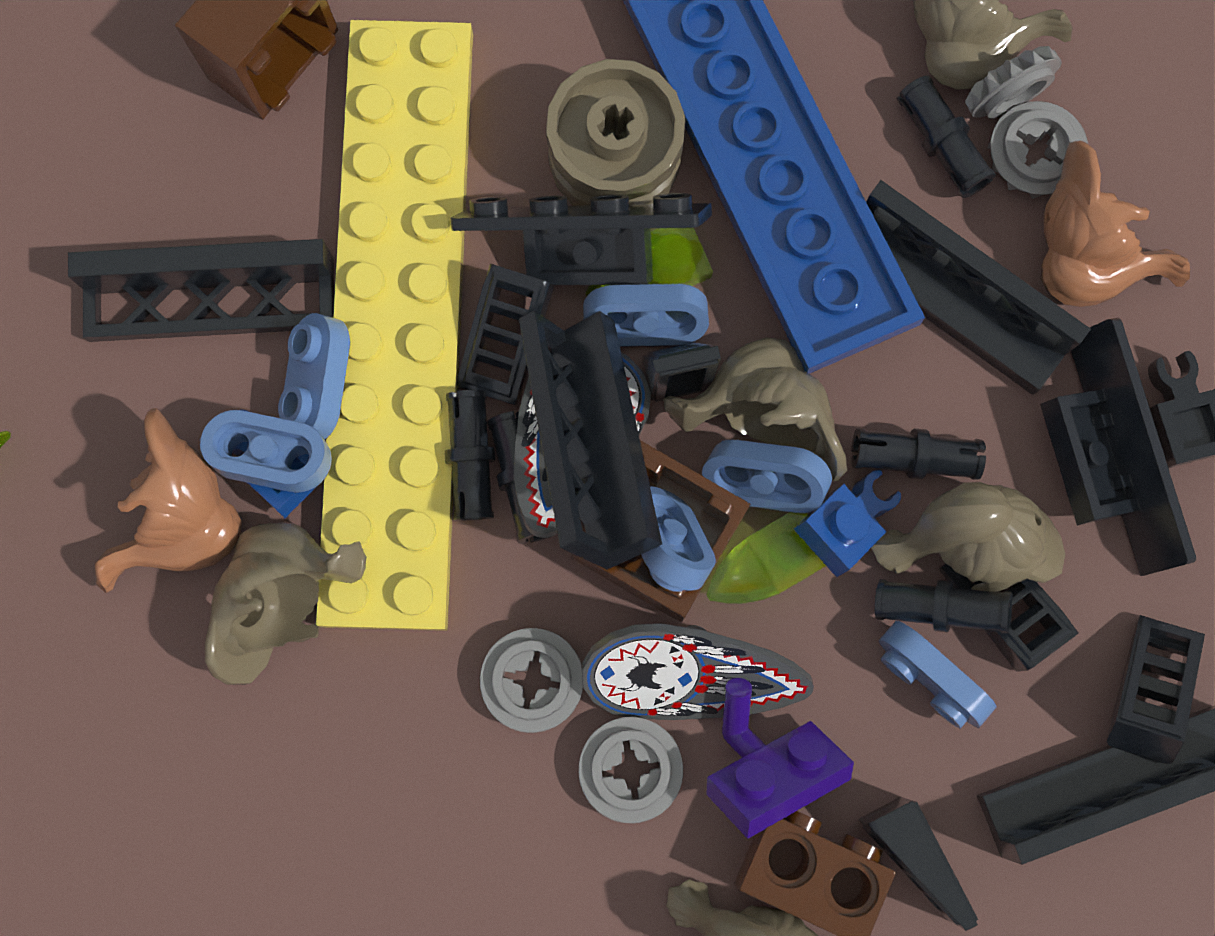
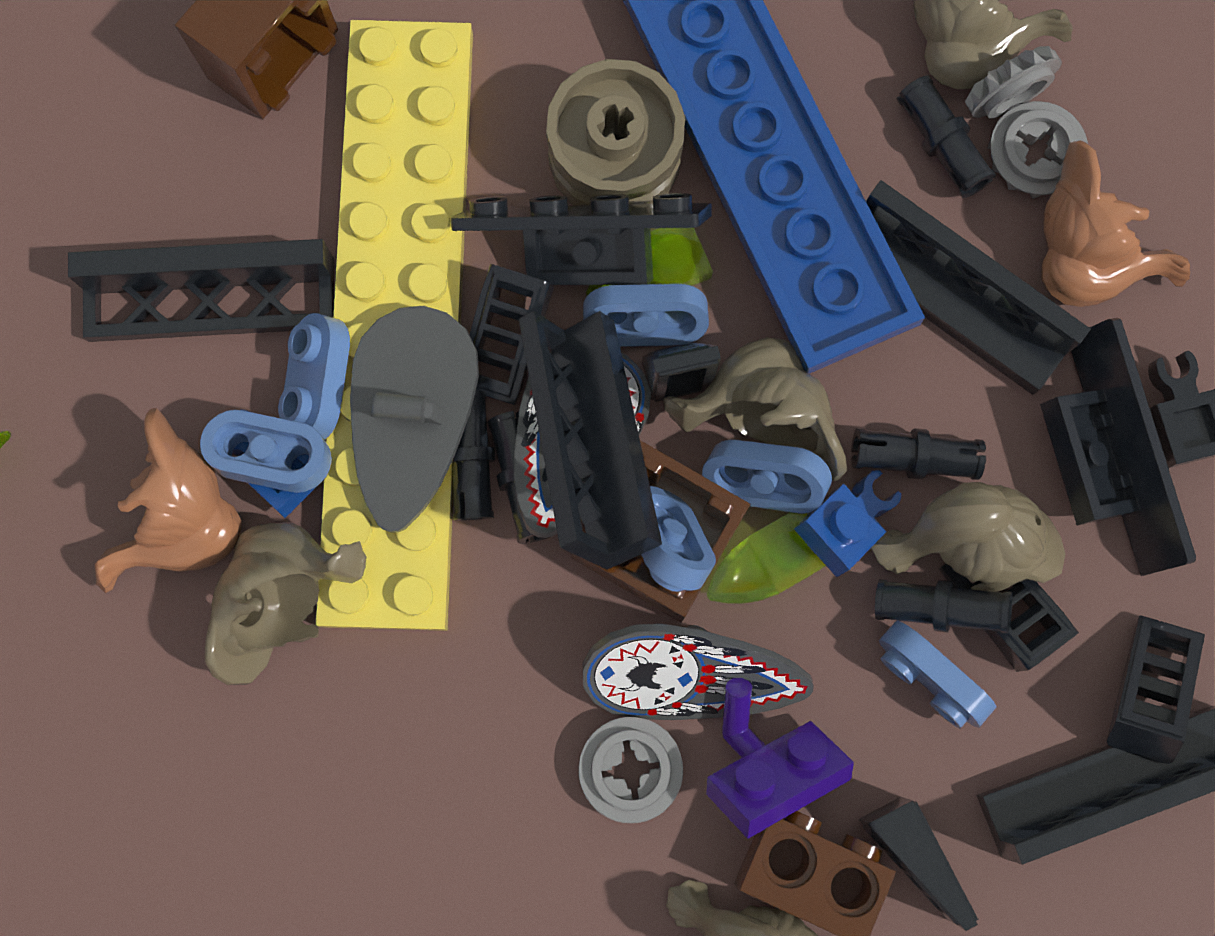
light grey gear [480,628,583,733] -> none
none -> dark grey shield [350,306,479,533]

